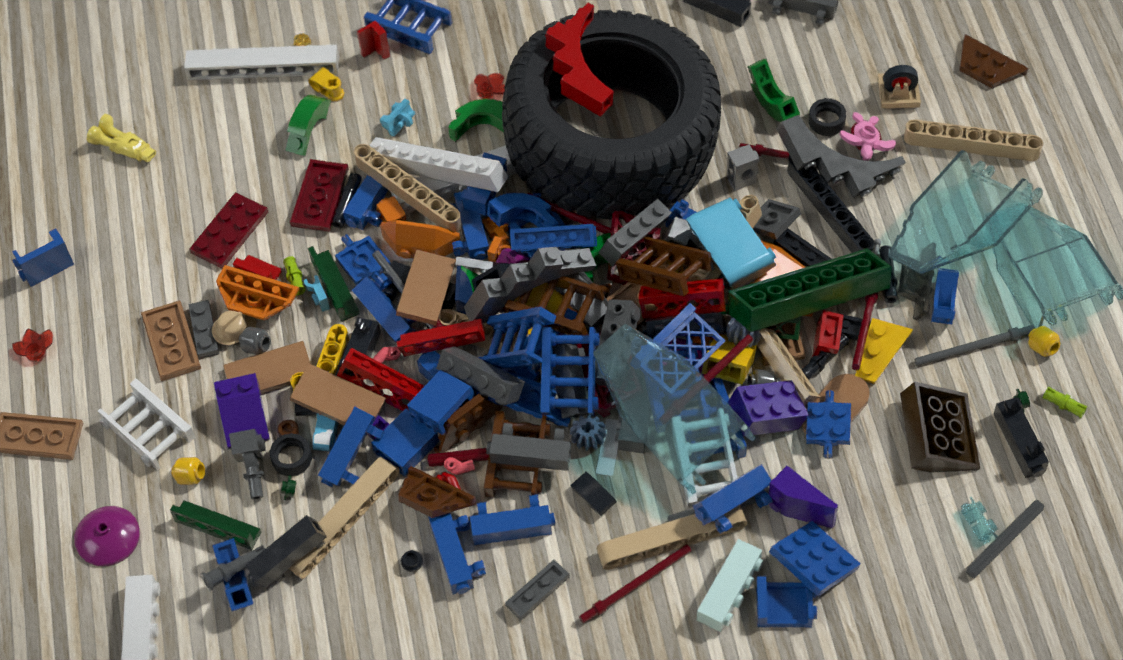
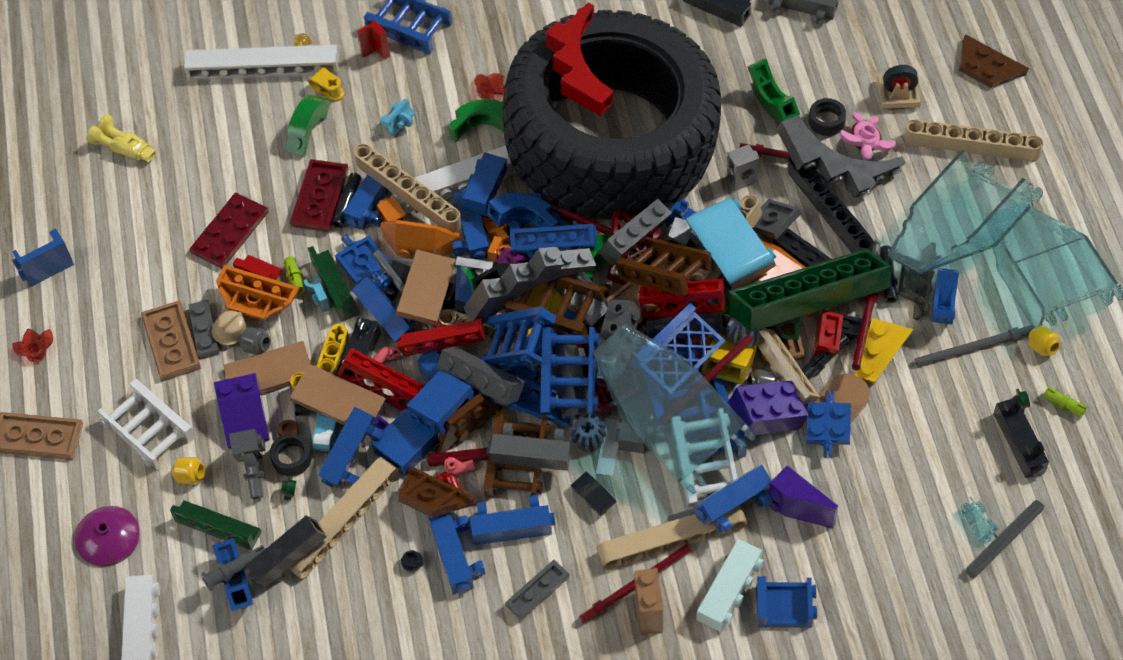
white brick [369,137,508,192] -> none
blue plate [769,521,861,596] -> none
dark brown slope [900,381,980,473] -> none
none -> medium nougat brick [634,568,663,635]

